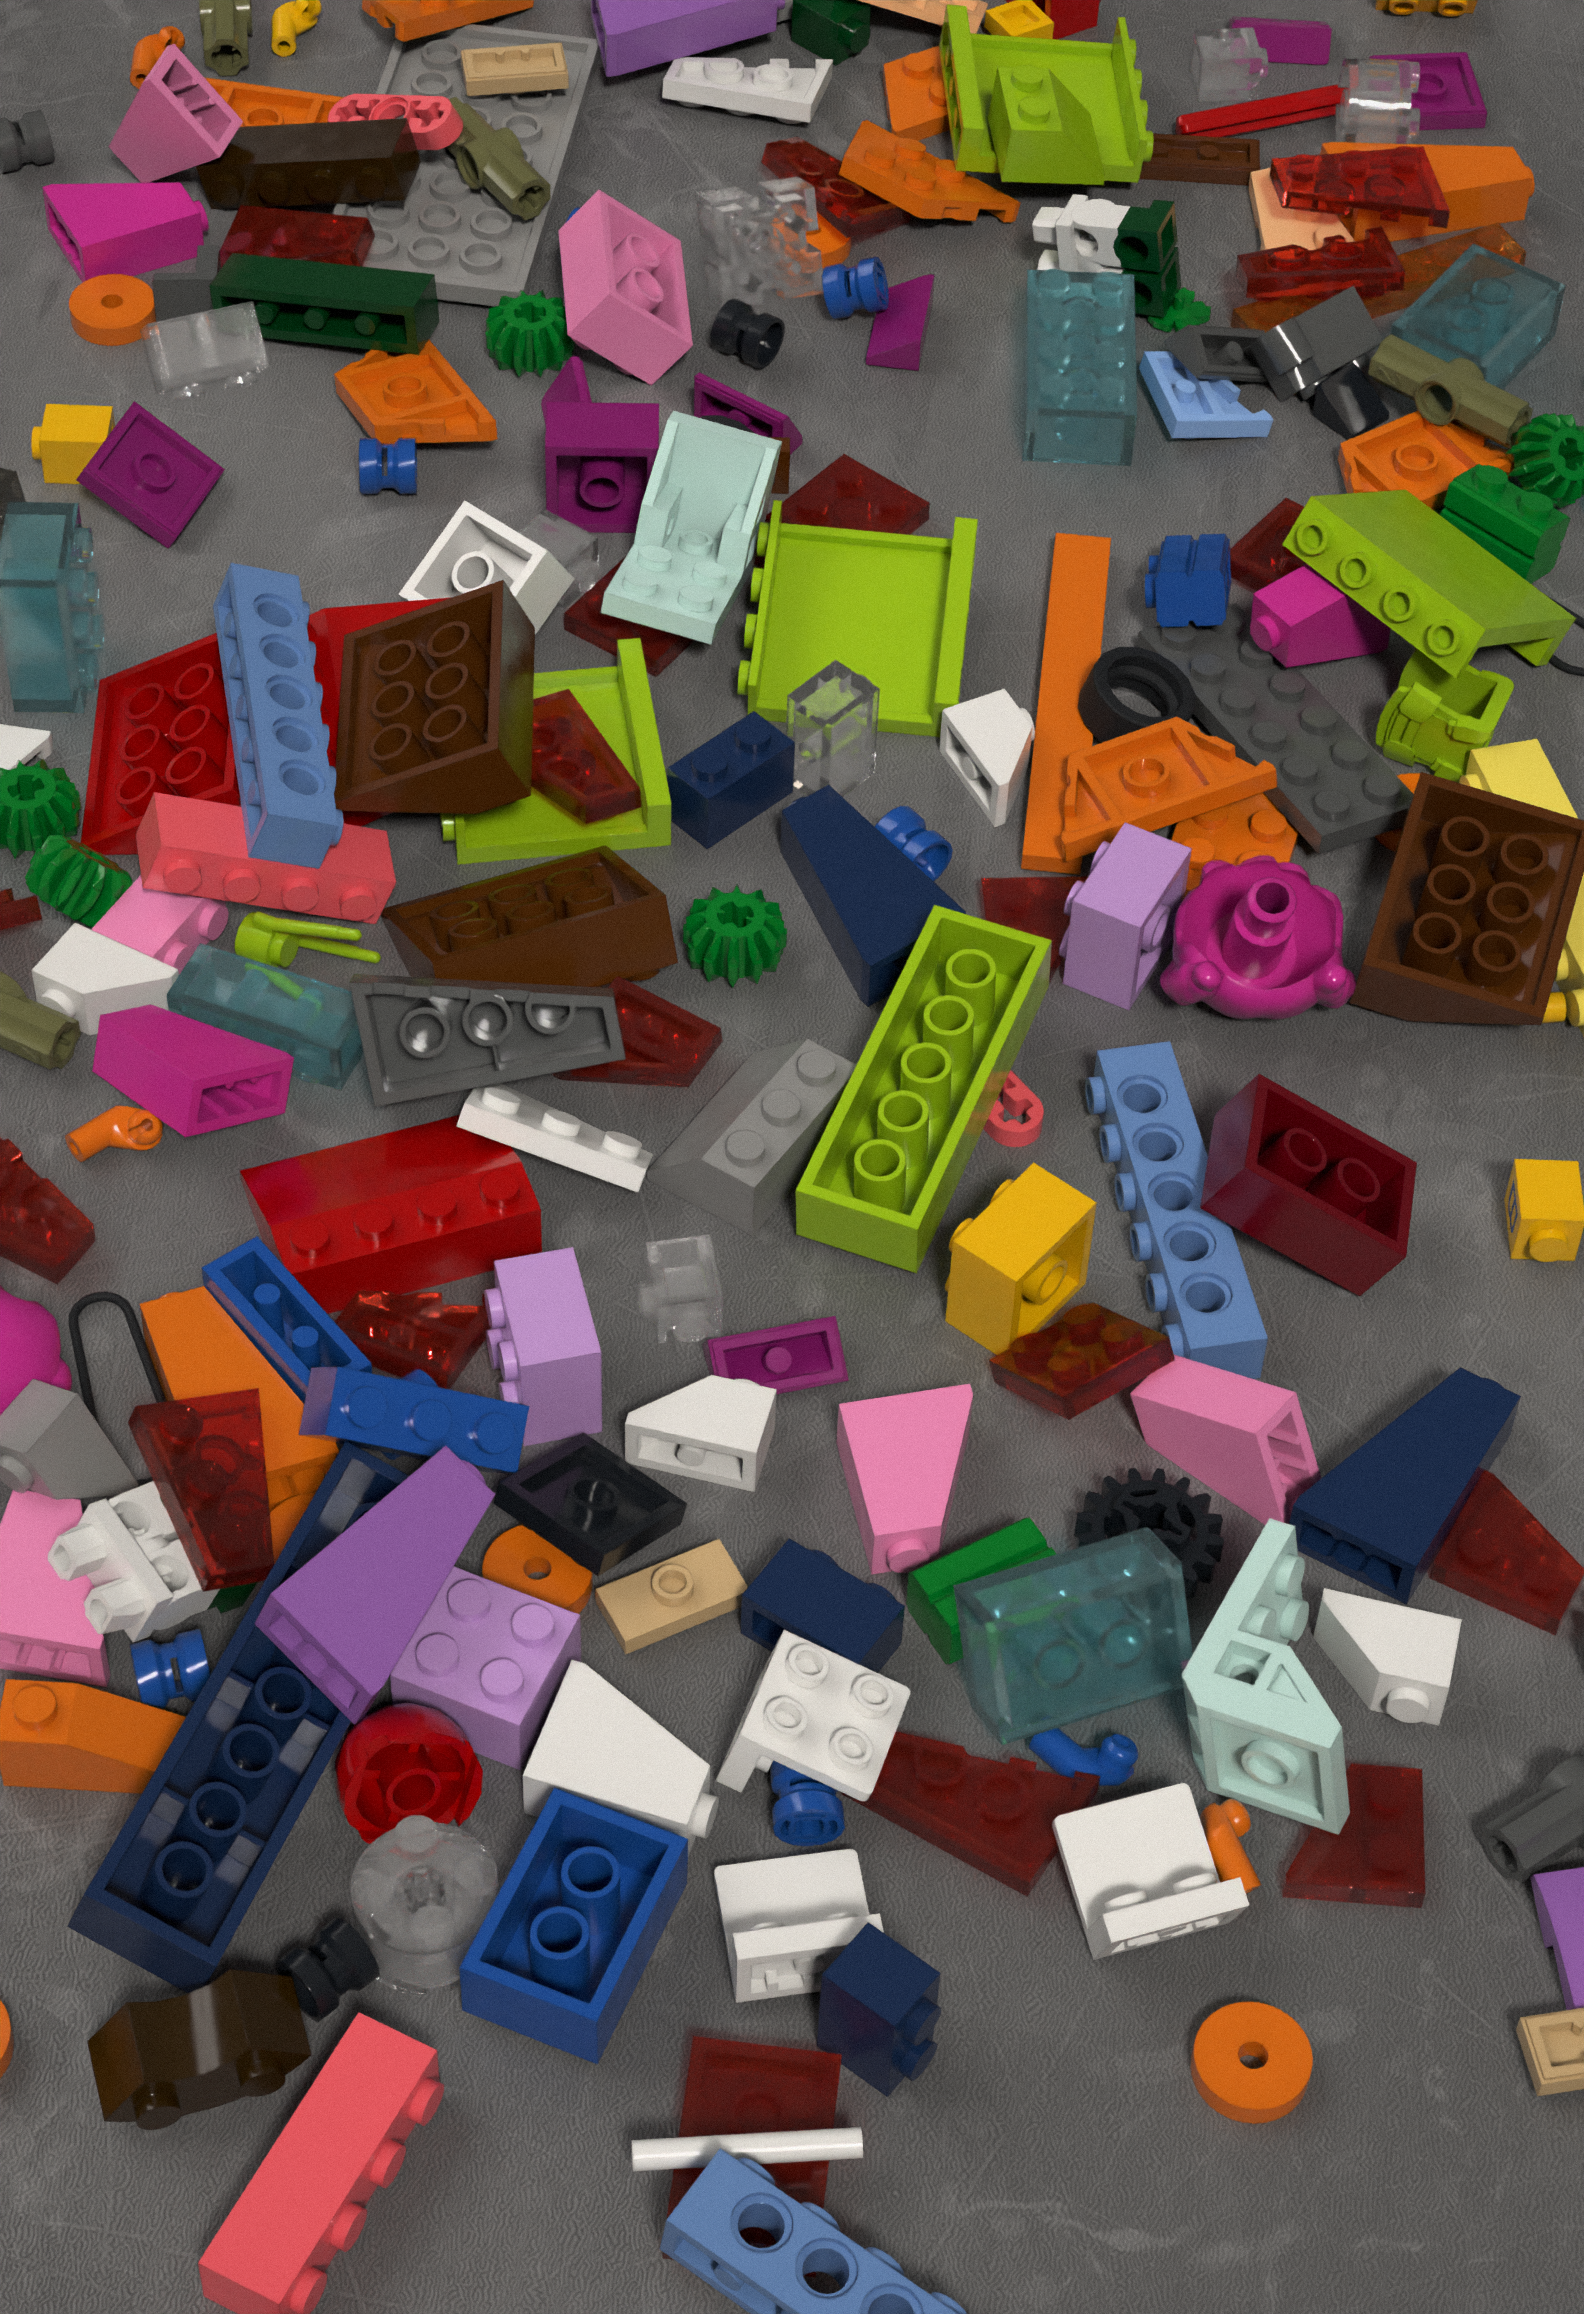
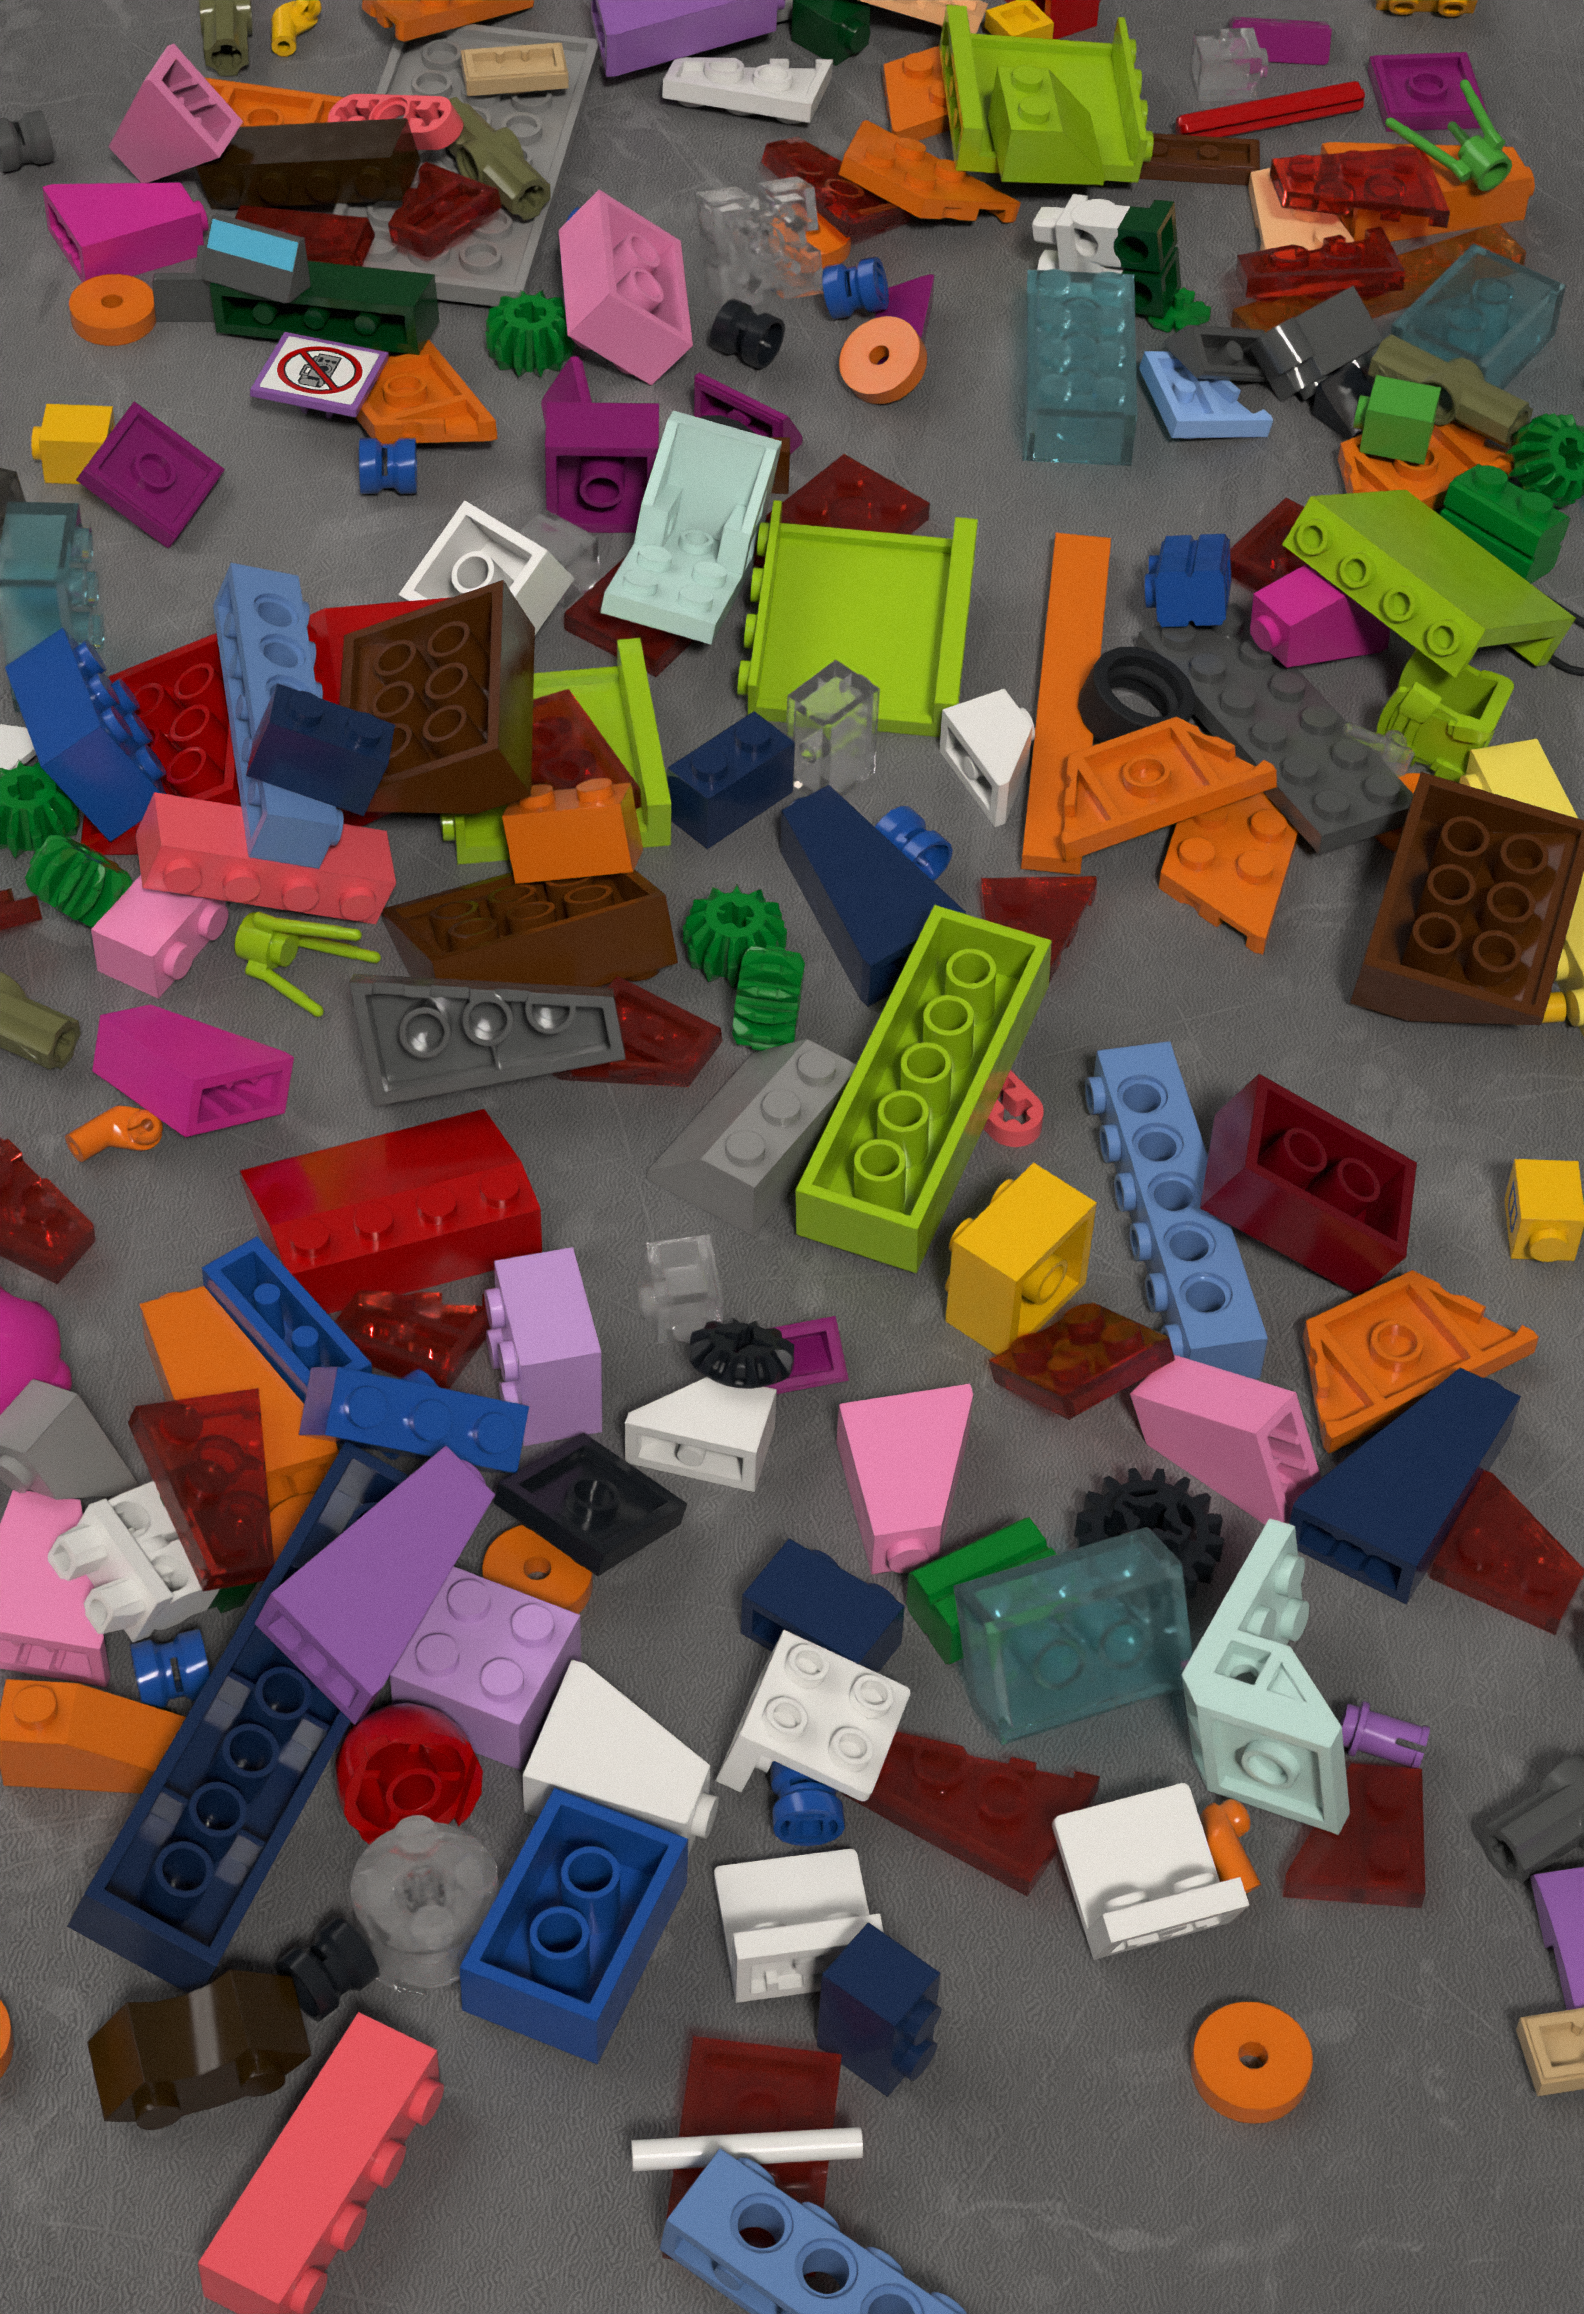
white slope [31,923,183,1035] -> none
black piece [69,1291,183,1487] -> none
orange arm [130,26,185,89] -> none
clear brick [140,301,269,401] -> none
clear light blue brick [167,943,364,1091] -> none
white wing [456,1083,653,1192] -> none
tan plate [595,1539,748,1655] -> none
blue arm [1029,1722,1138,1787] -> none
lavender brick [1059,822,1192,1010] -> none
dark pink piece [1160,855,1356,1020] -> none
white slope [1313,1588,1462,1726] -> none
clear brick [1335,58,1420,144] -> none
none -> blue brick [5,627,166,842]
none -> dark grey slope [202,213,311,303]
none -> dark blue brick [246,683,395,816]
none -> piece [250,332,389,418]
none -> clear red wing [388,162,502,257]
none -> orange brick [502,778,643,884]
none -> black gear [688,1318,794,1389]
none -> green gear [732,945,805,1051]
none -> orange piece [839,316,927,404]
none -> orange wing [1303,1270,1539,1454]
none -> medium lavender pin [1340,1701,1430,1771]
none -> clear hand [1343,722,1415,777]
none -> bright green brick [1353,375,1441,465]
none -> bright green plant [1385,79,1512,191]

